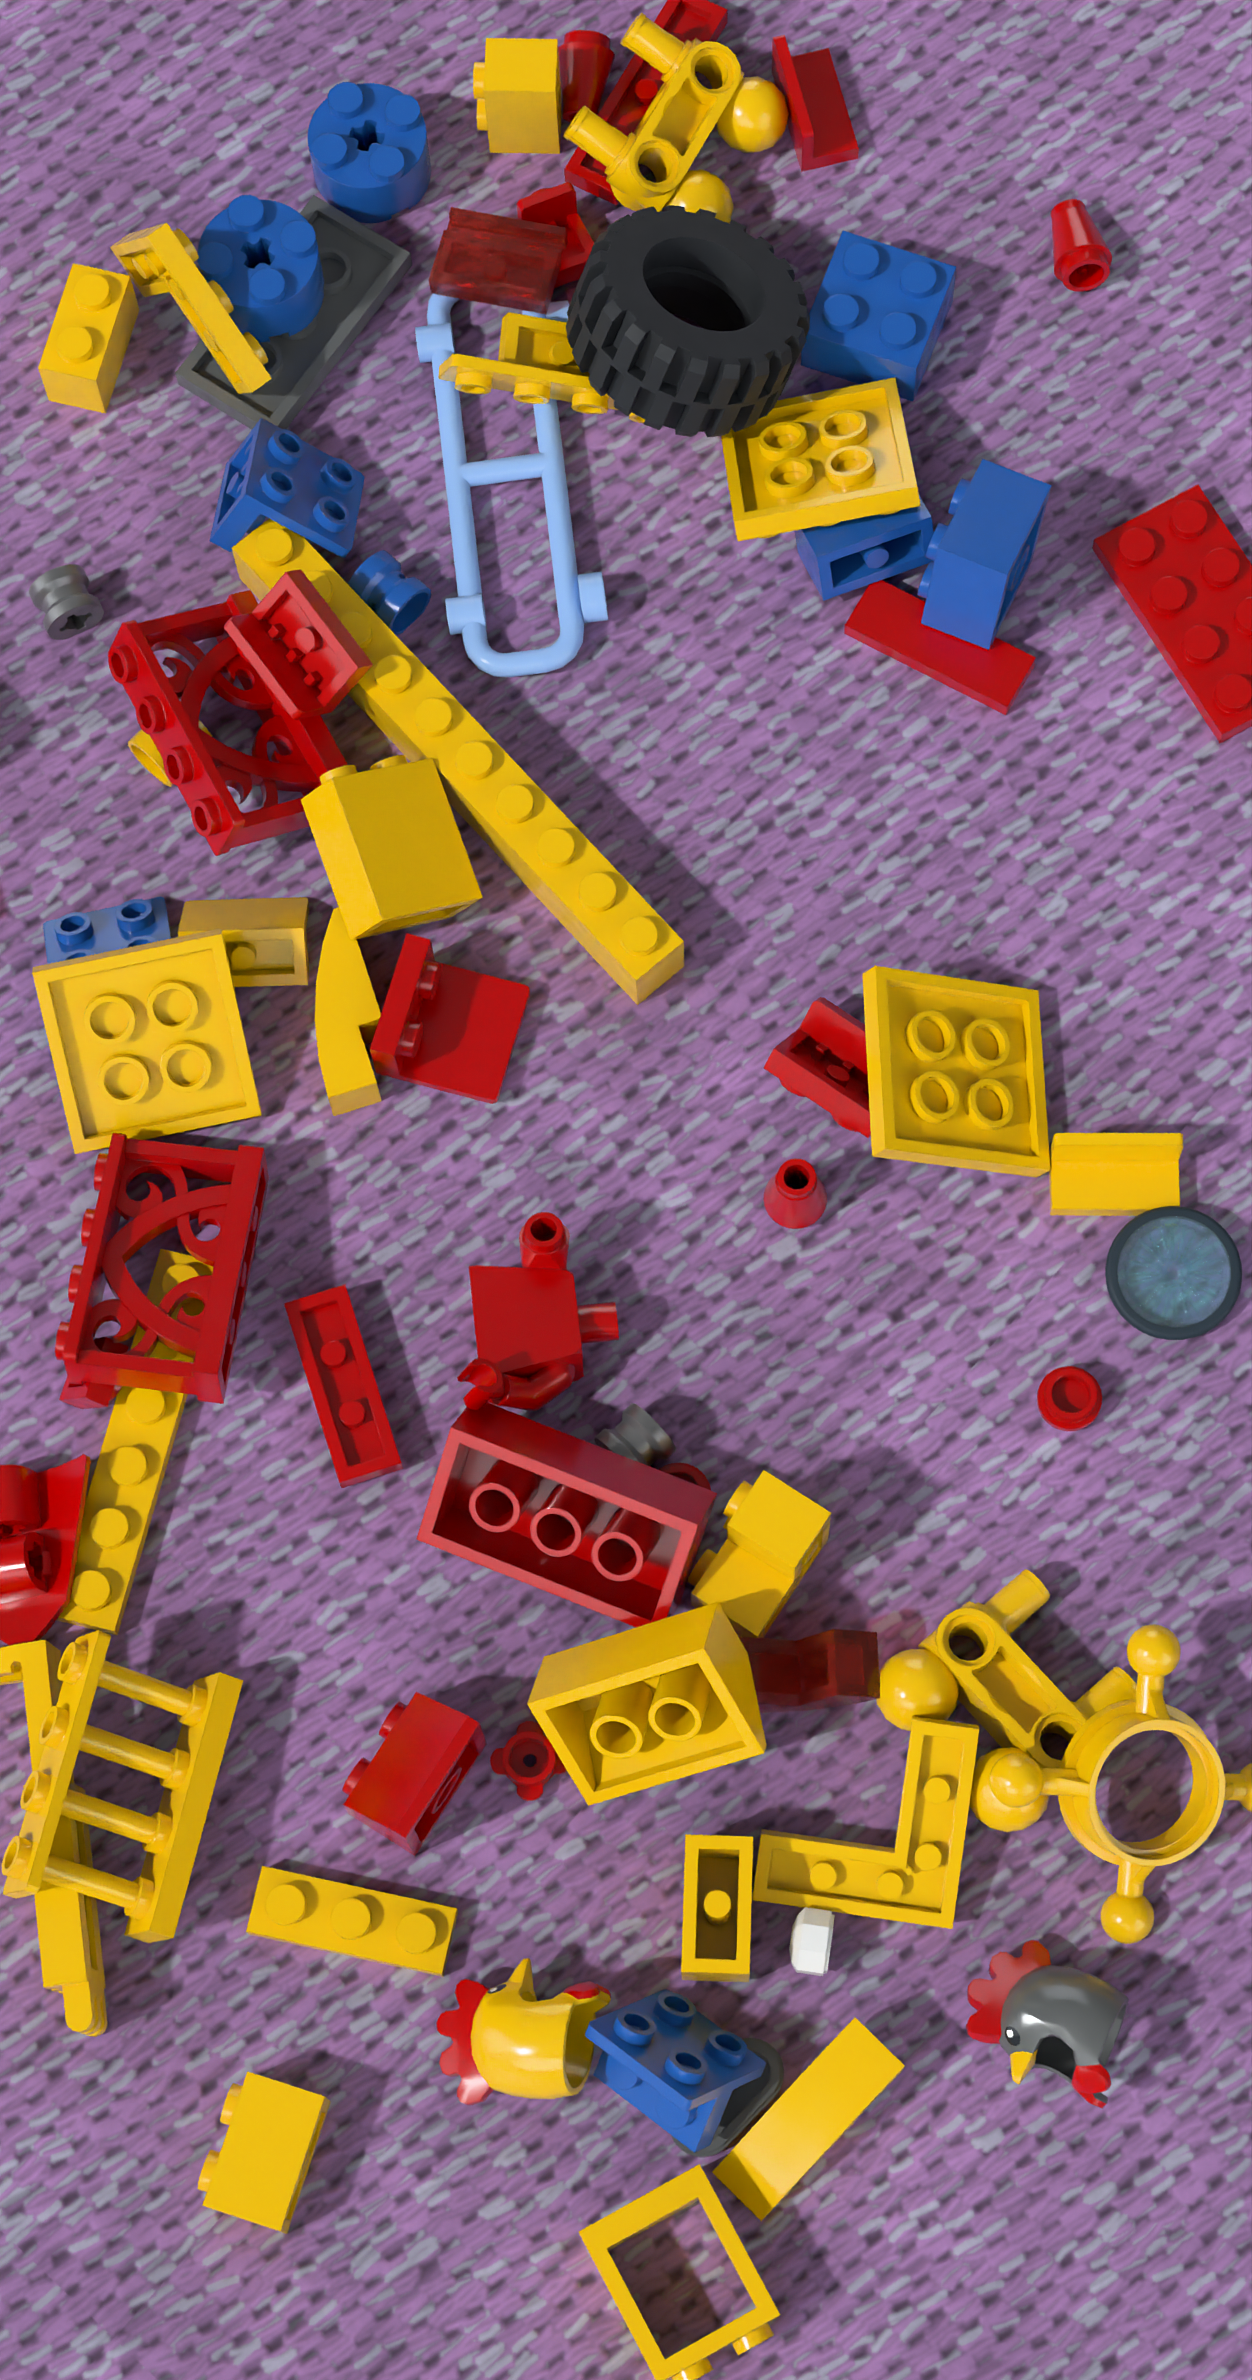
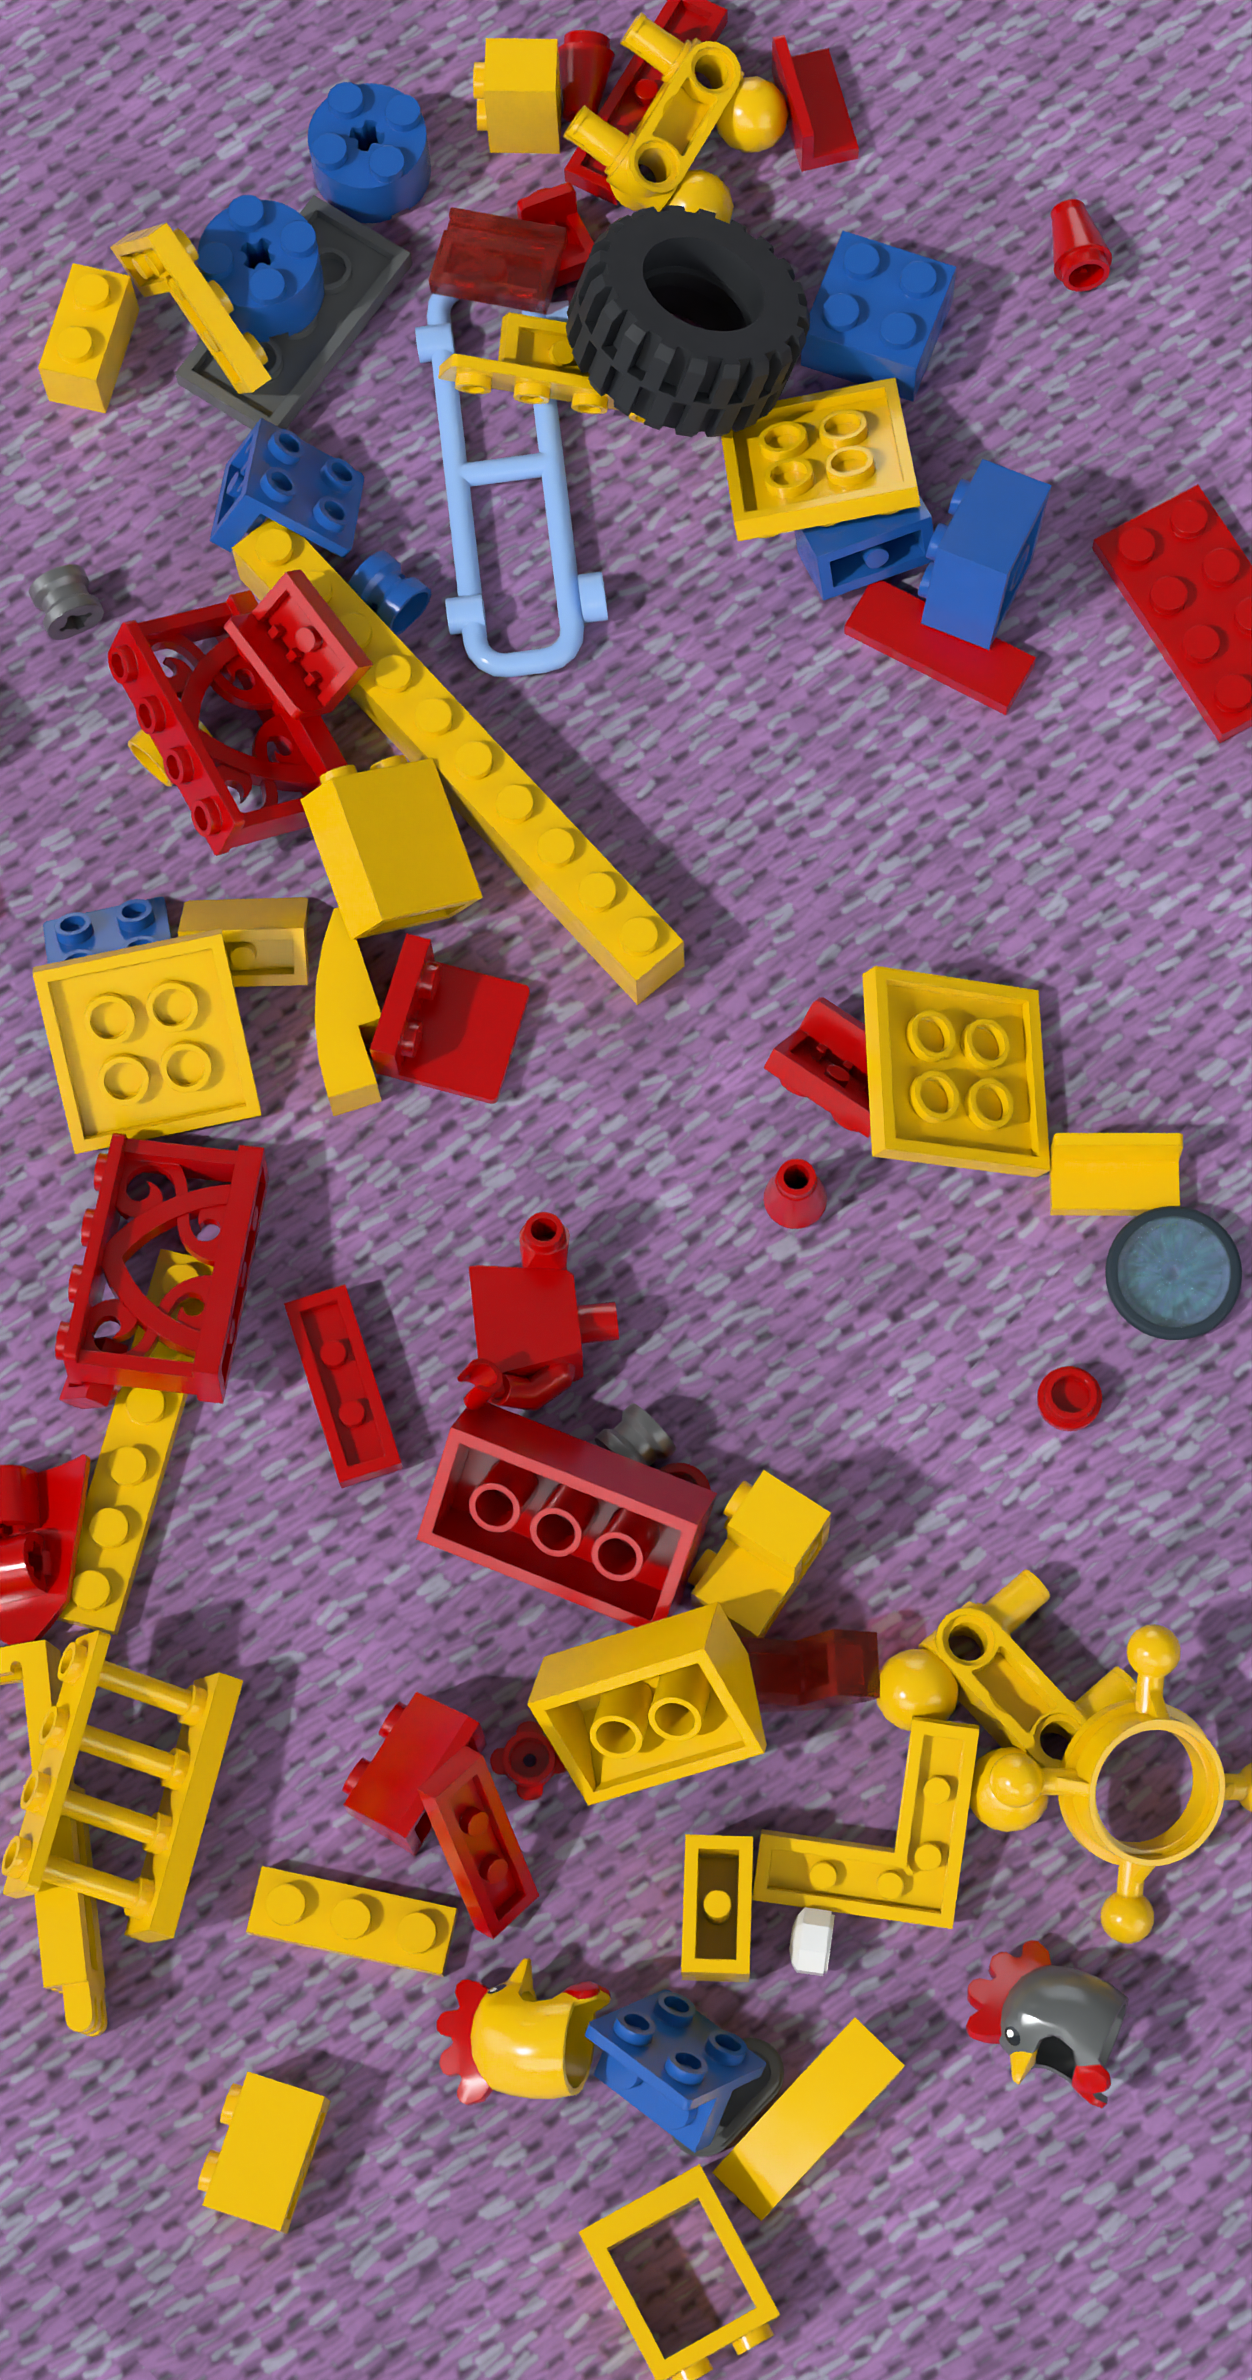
none -> red plate [417,1745,539,1940]

